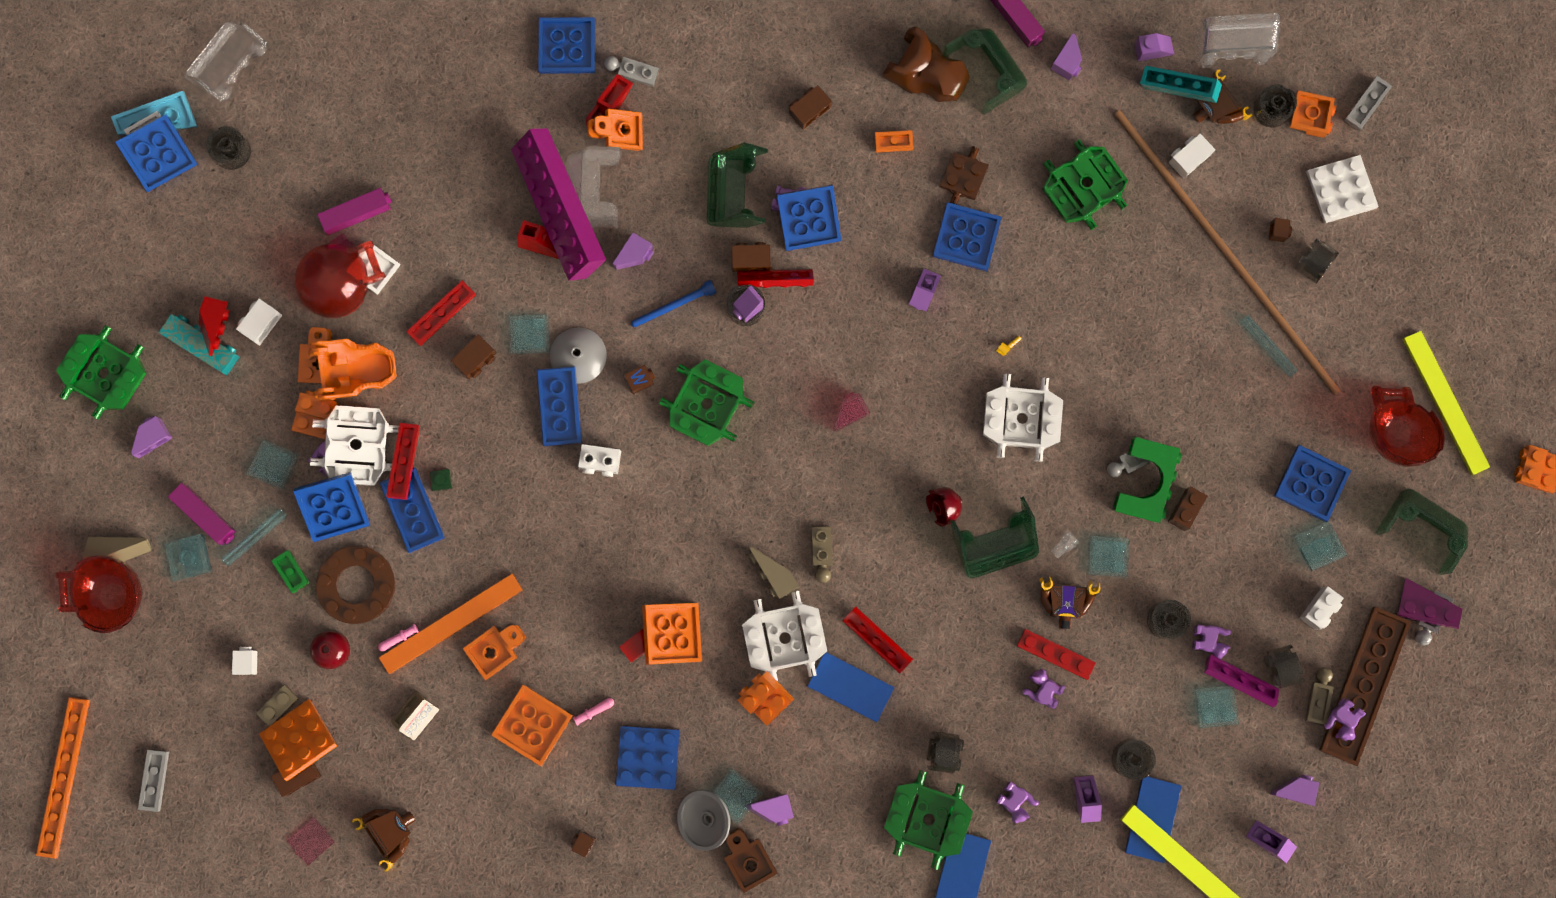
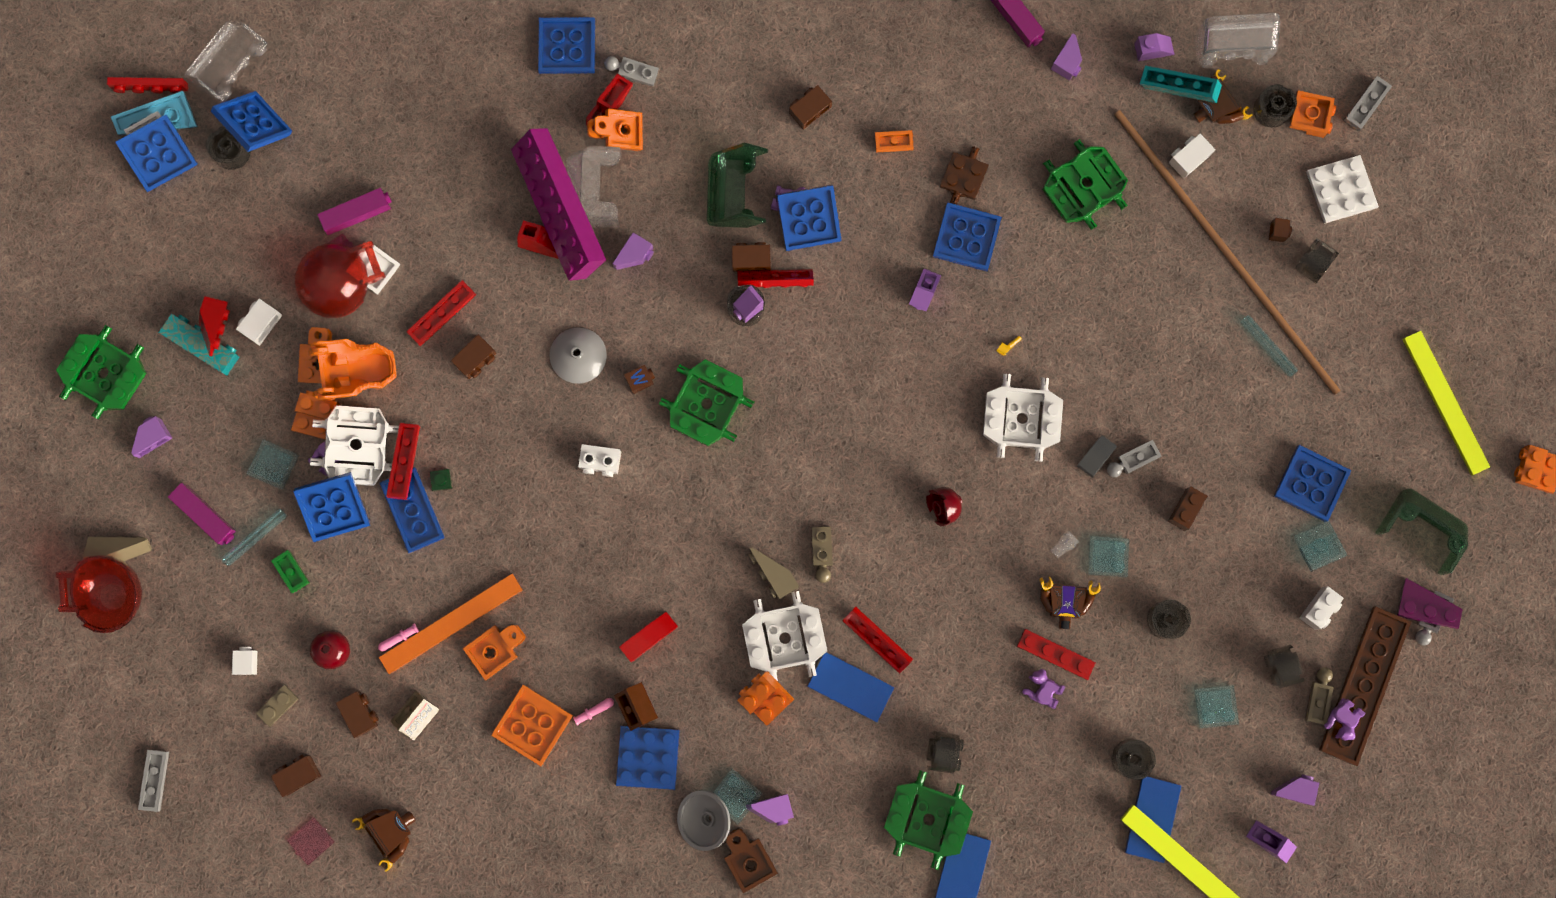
orange tile [36,697,90,859] -> none
clear light blue plate [165,534,212,582] -> none
orange plate [259,699,337,781] -> none
reddish brown plate [316,546,395,624] -> none
clear light blue plate [510,315,550,354] -> none
blue tile [537,367,582,446] -> none
reddish brown plate [571,831,596,858] -> none
blue piece [631,280,716,327] -> none
orange plate [642,603,702,665] -> none
clear pink slope [833,392,870,432] -> none
reddish brown animal [882,27,970,102] -> none
clear green windscreen [943,28,1027,115] -> none
clear green windscreen [950,496,1039,578] -> none
medium lavender animal [996,781,1039,824] -> none
medium lavender slope [1074,776,1102,823] -> none
green arch [1113,436,1182,523] -> none
medium lavender animal [1192,625,1231,659] -> none
magenta plate [1204,655,1280,707] -> none
clear red windscreen [1369,386,1445,467] -> none
none -> red plate [107,77,188,94]
none -> blue plate [211,91,292,152]
none -> reddish brown brick [336,691,379,738]
none -> reddish brown brick [614,682,658,731]
none -> dark grey slope [1077,435,1117,478]

